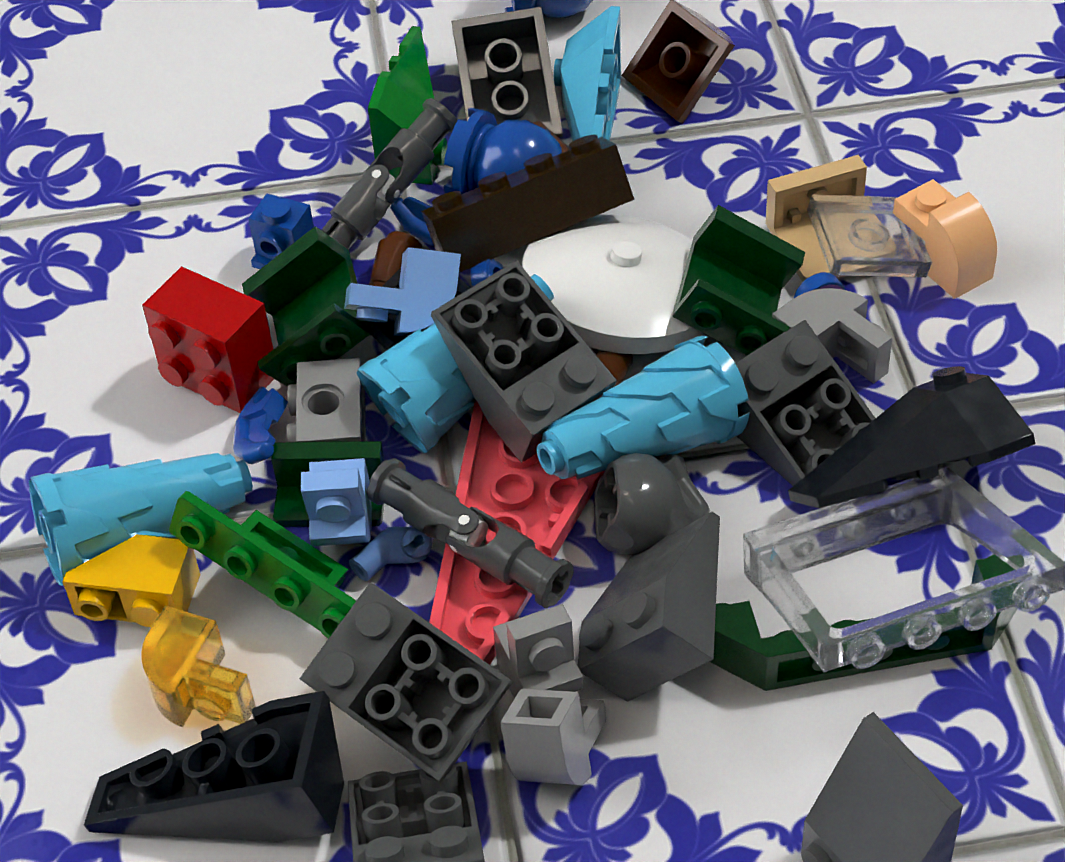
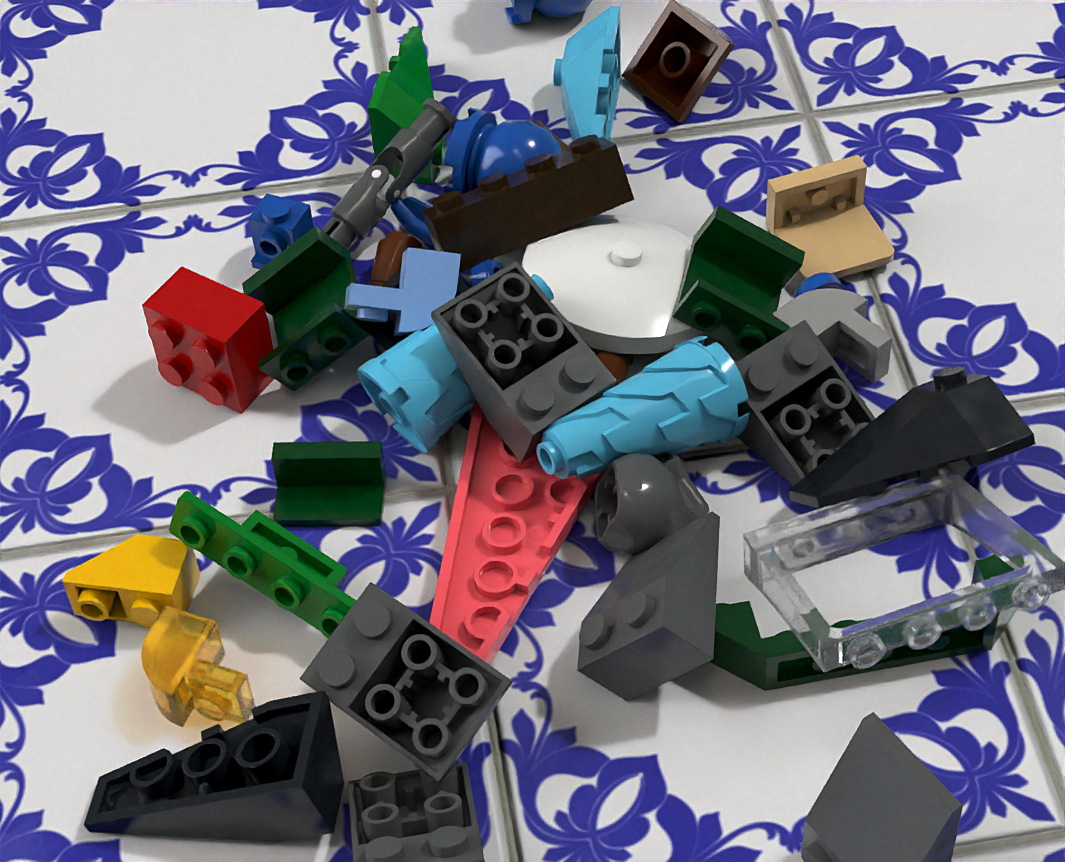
medium azure cone [29,453,253,586] -> none
blue piece [233,387,288,464] -> none
light grey brick [287,358,366,442] -> none
light blue brick [301,458,372,547] -> none
medium blue arm [349,527,433,581] -> none
dark grey piece [367,458,574,608] -> none
dark grey slope [451,7,563,137] -> none
light grey brick [493,604,583,699] -> none
light grey brick [500,689,606,785] -> none
clear tile [807,194,932,278] -> none
light nougat brick [893,179,997,299] -> none

